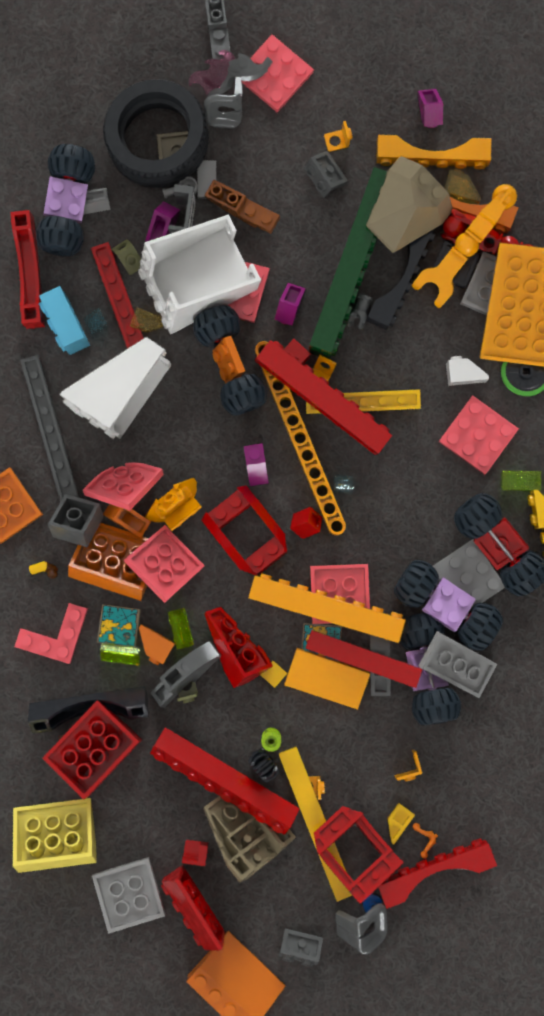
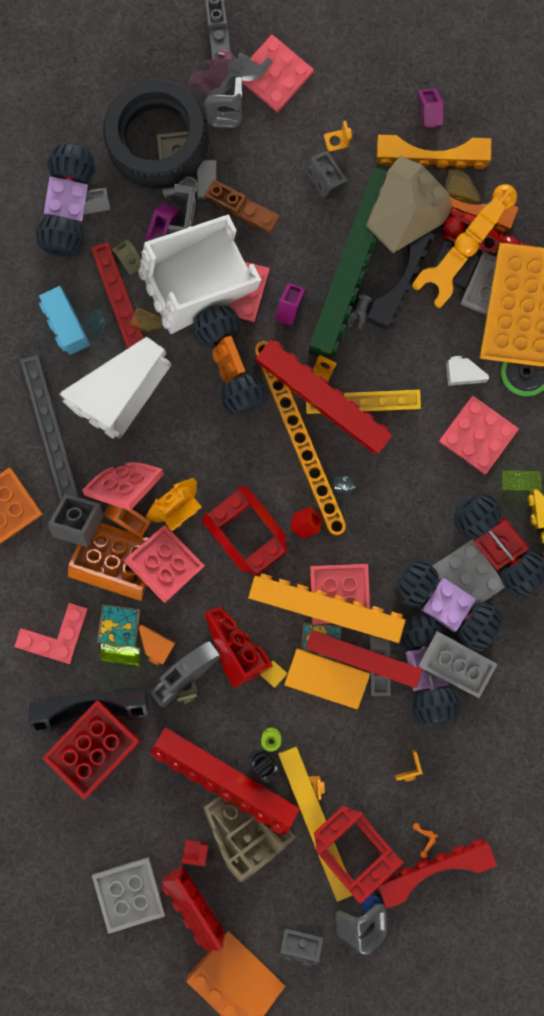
red arch [10,210,45,329] -> none
light yellow slope [13,798,97,873] -> none
arm [29,561,58,579] -> none
clear neon green plate [168,608,194,650] -> none
magenta slope [243,443,269,486] -> none
red panel [283,339,311,365] -> none
yellow tile [387,803,415,844] -> none

